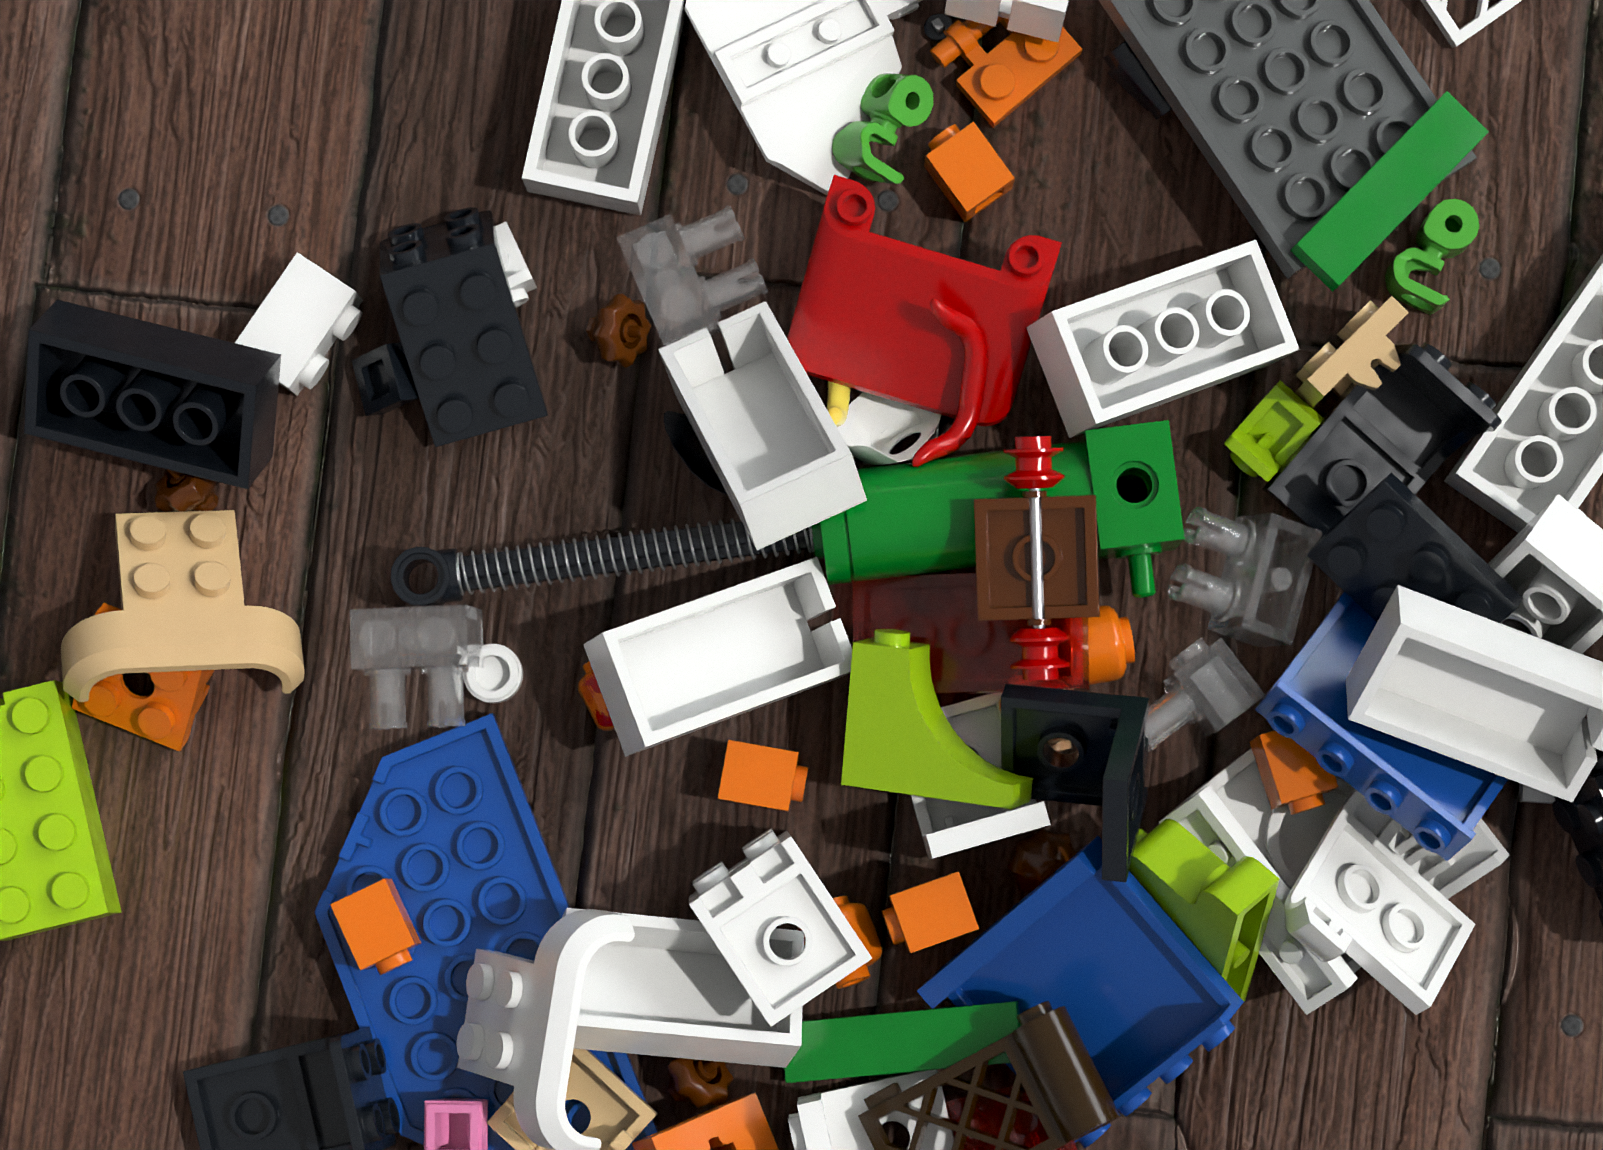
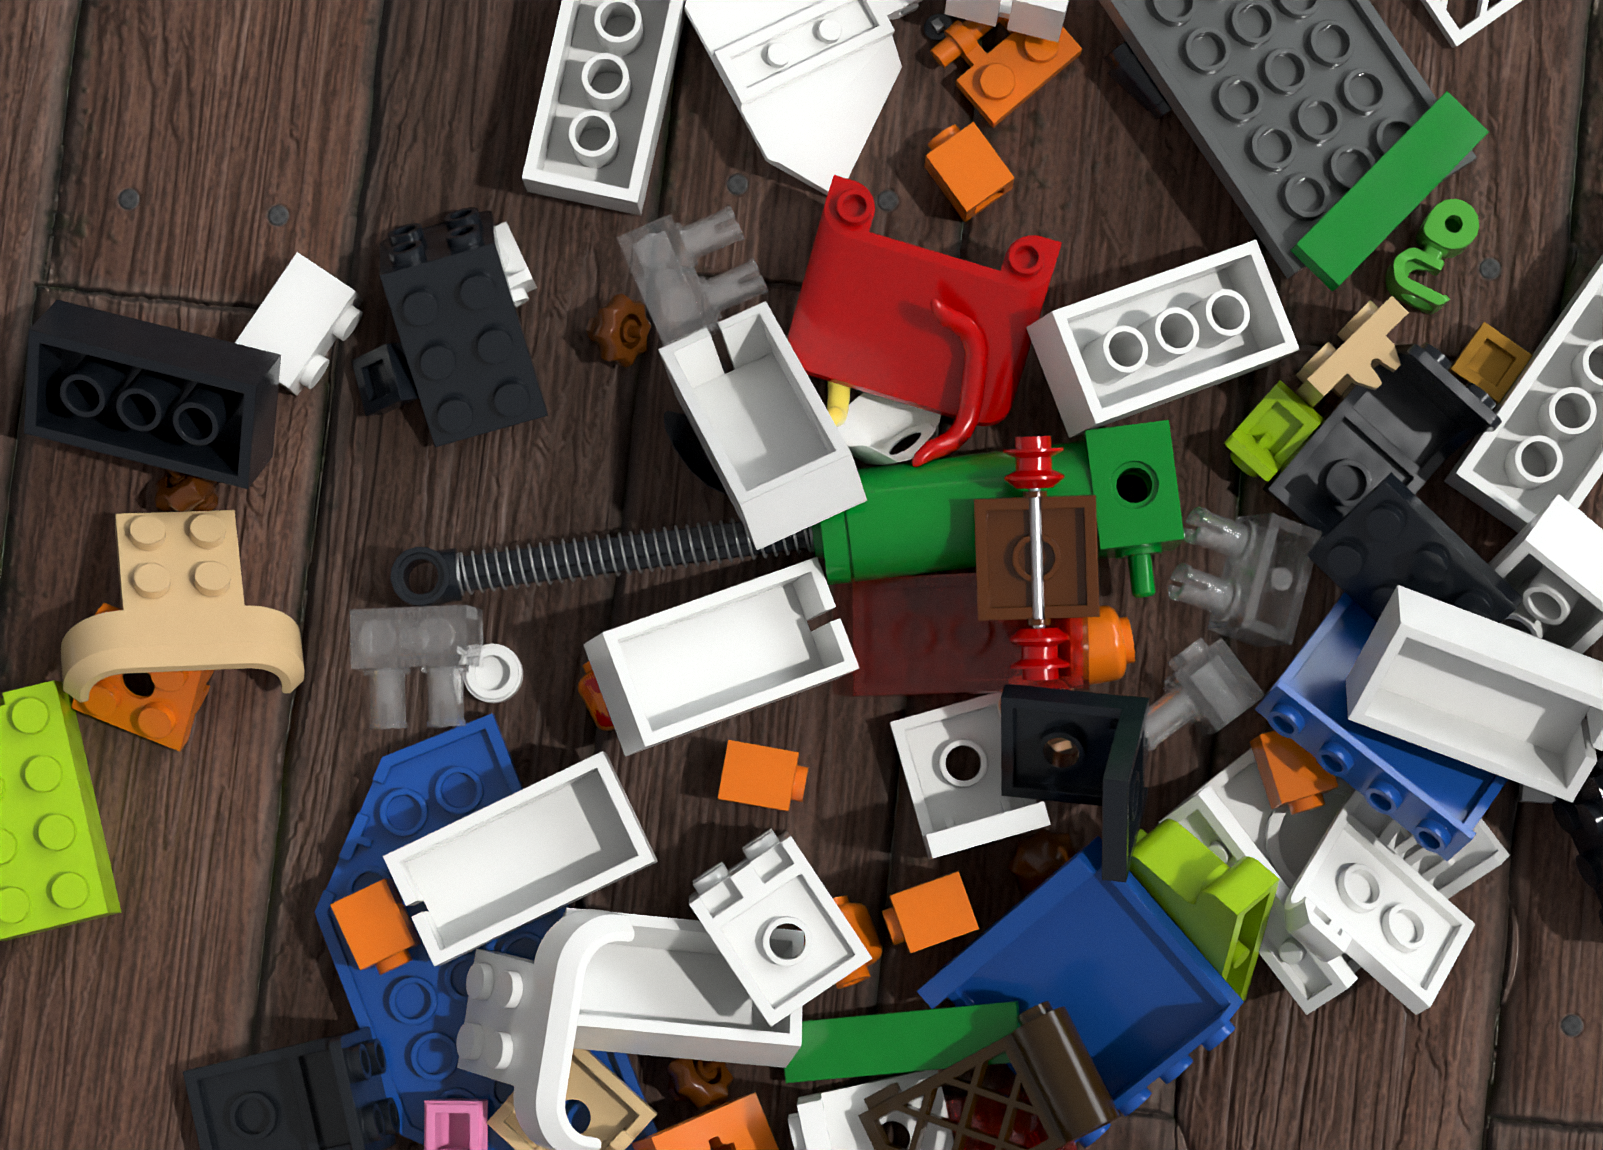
bright green leg [832,73,933,184] -> none
lime arch [841,629,1033,809] -> none
none -> white piece [383,751,658,967]
none -> pearl gold plate [1448,322,1533,406]

